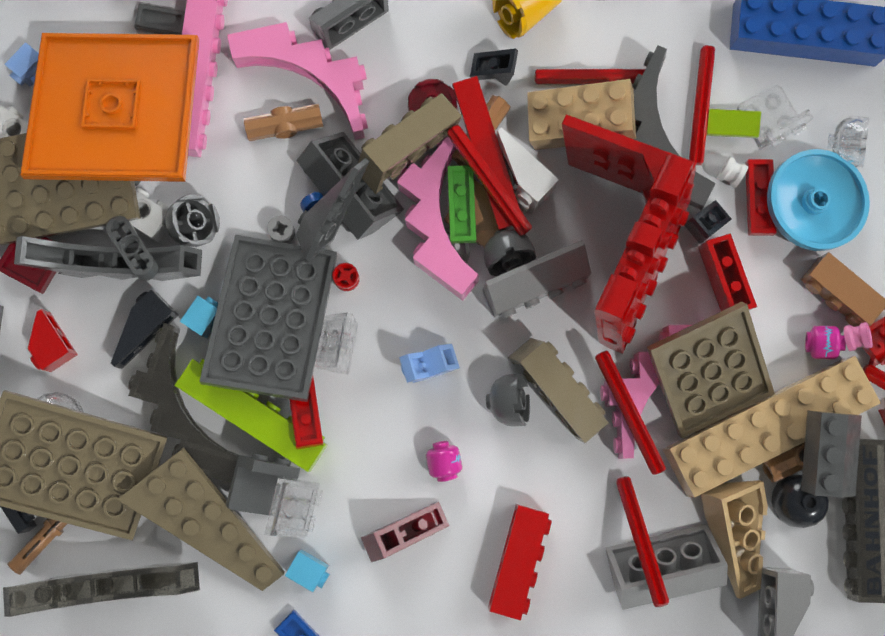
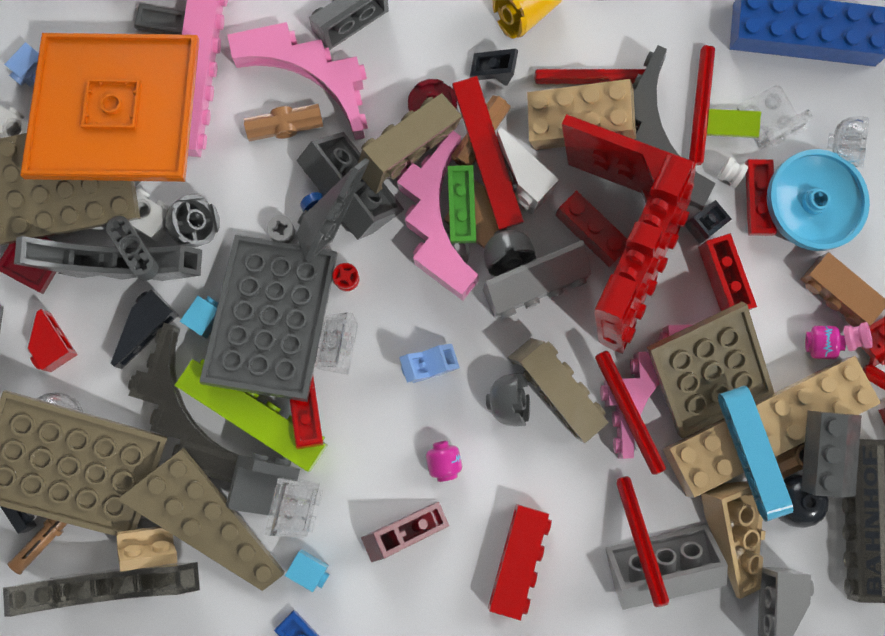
red axle [447,125,532,236] -> none
none -> tan bracket [116,526,177,572]
none -> red brick [555,190,627,268]
none -> medium azure beam [718,386,793,522]

